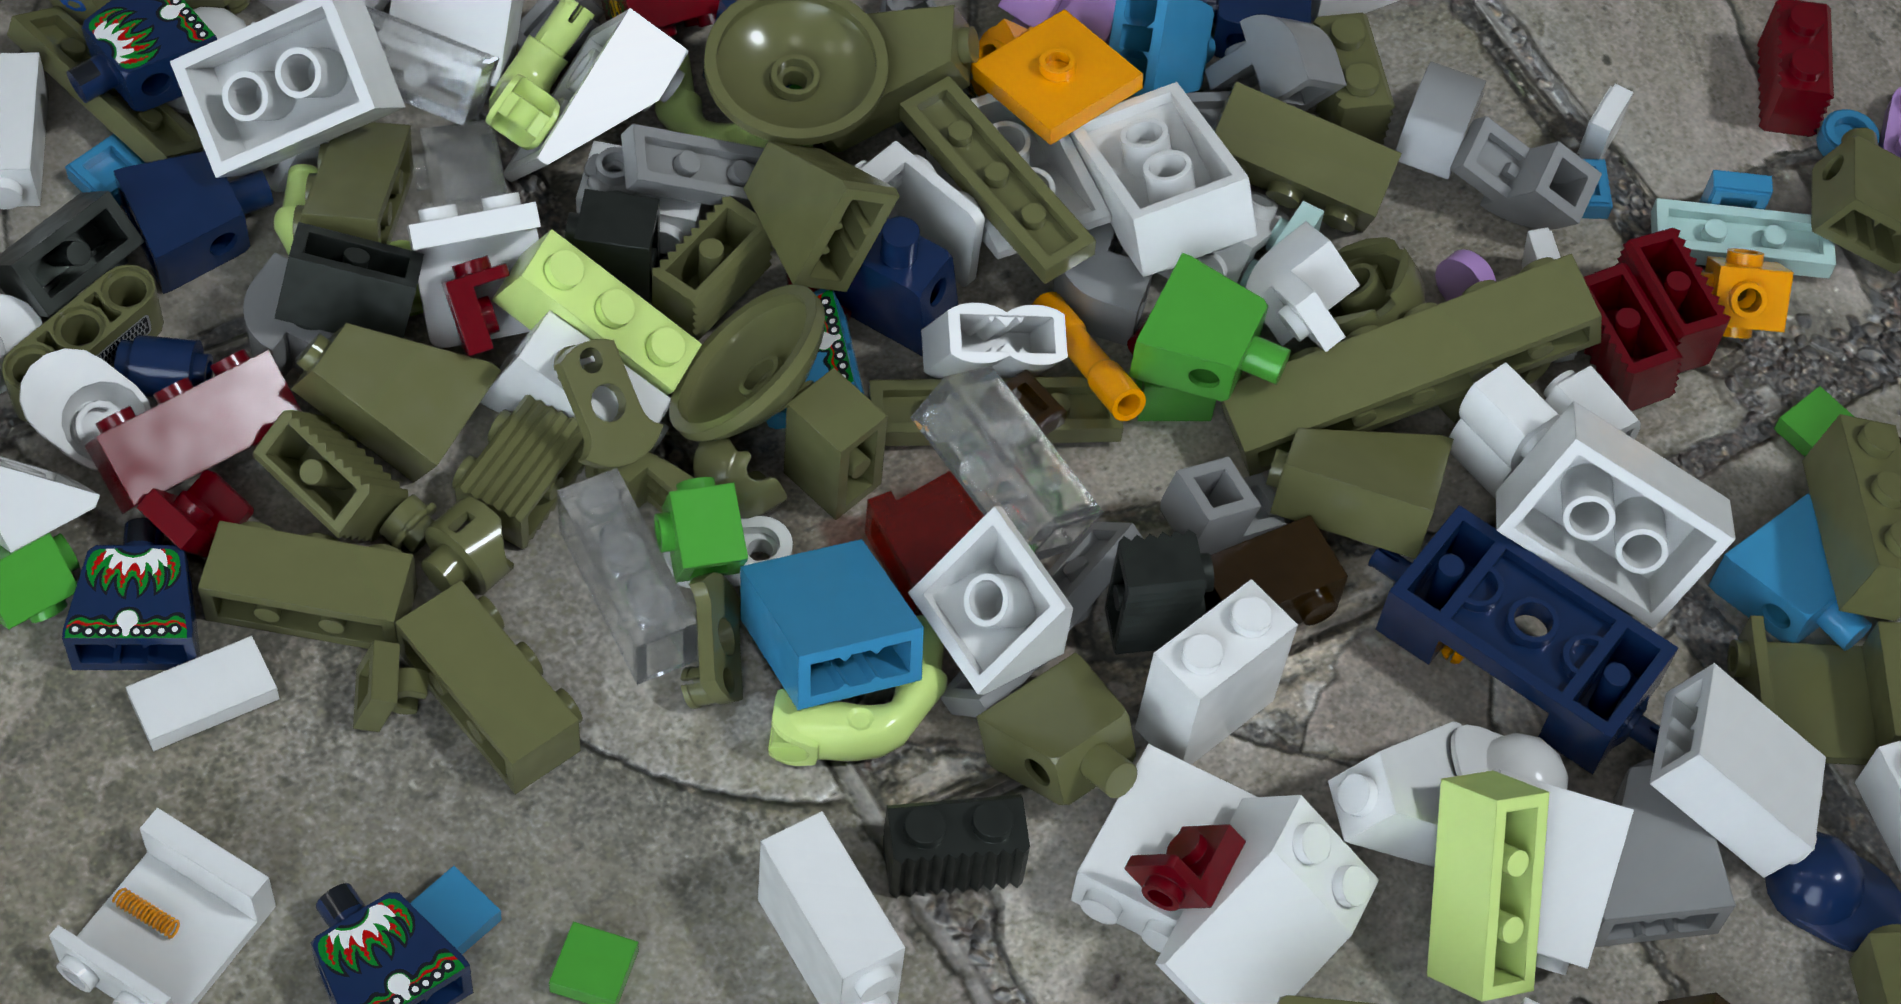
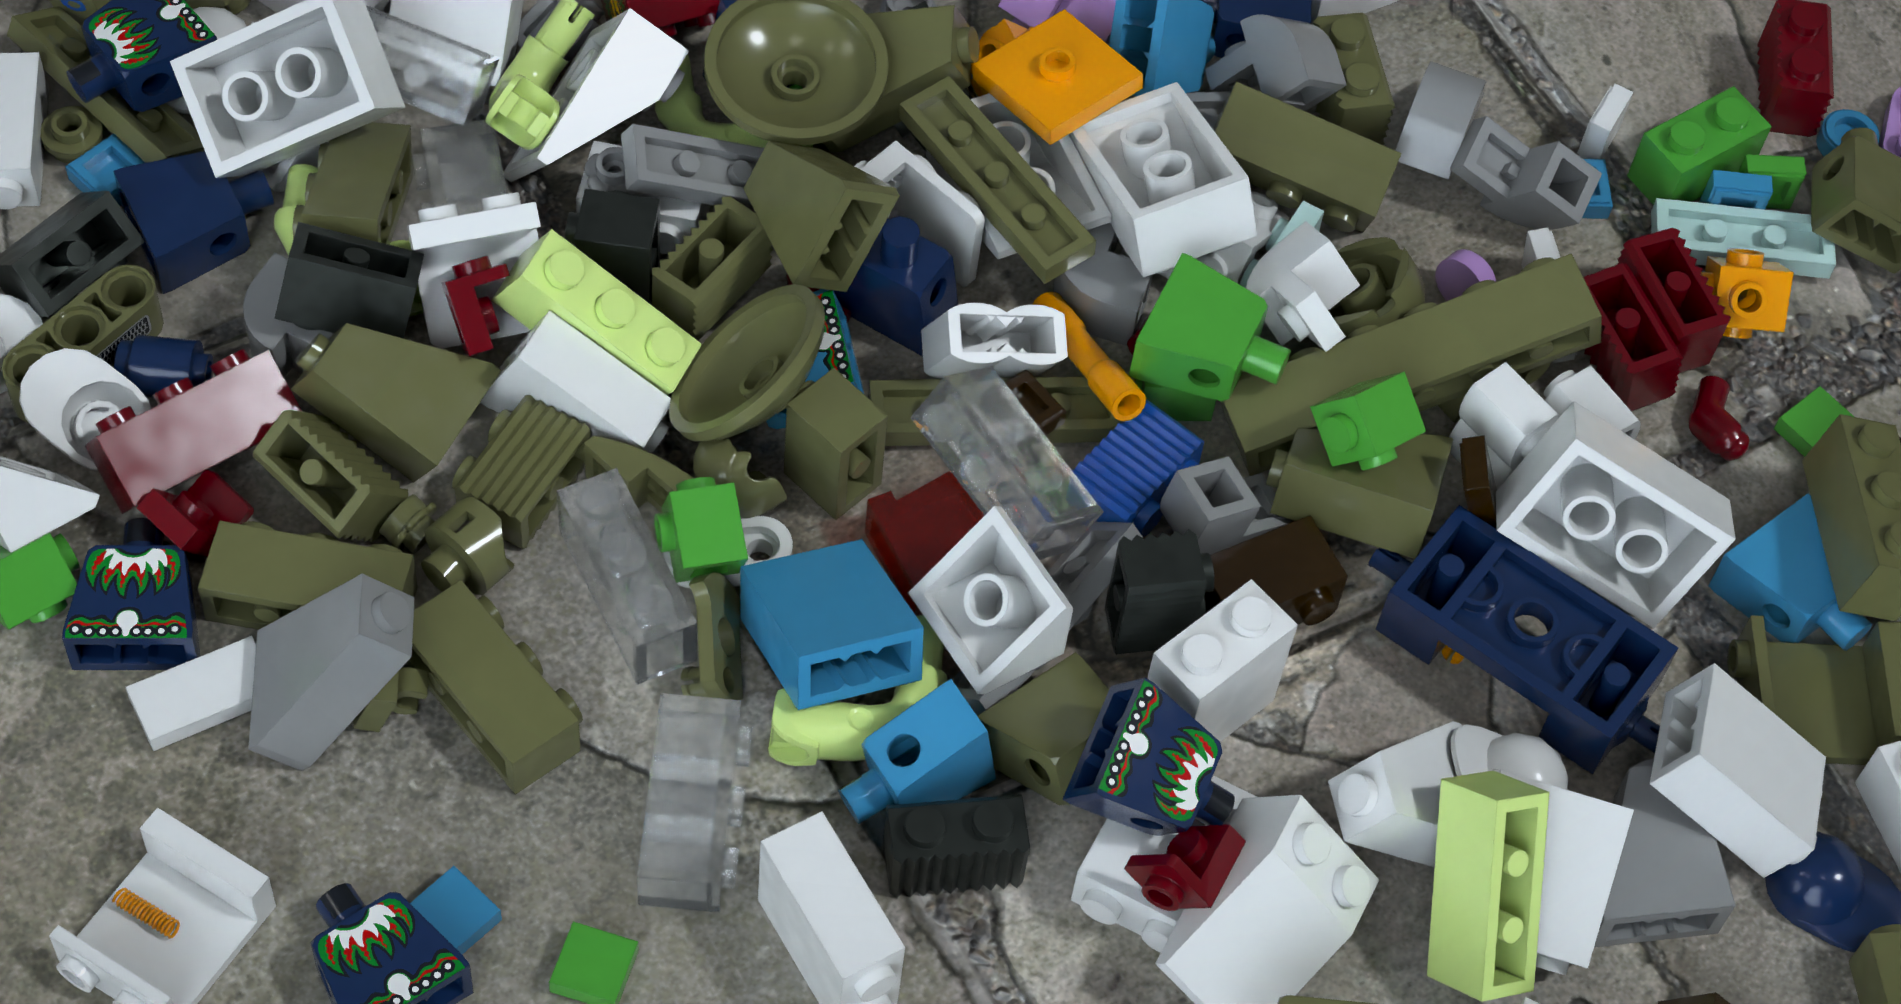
olive piece [553,339,664,469] -> none
none -> olive plate [41,106,103,164]
none -> light grey slope [248,574,415,771]
none -> clear brick [637,693,753,913]
none -> dark azure torso [838,679,996,824]
none -> blue brick [1062,399,1205,537]
none -> torso [1063,677,1235,836]
none -> bright green brick [1310,371,1426,470]
none -> dark brown tile [1459,435,1497,529]
none -> bright green brick [1627,86,1772,205]
none -> dark red arm [1689,376,1750,461]
none -> bright green tile [1738,154,1807,209]

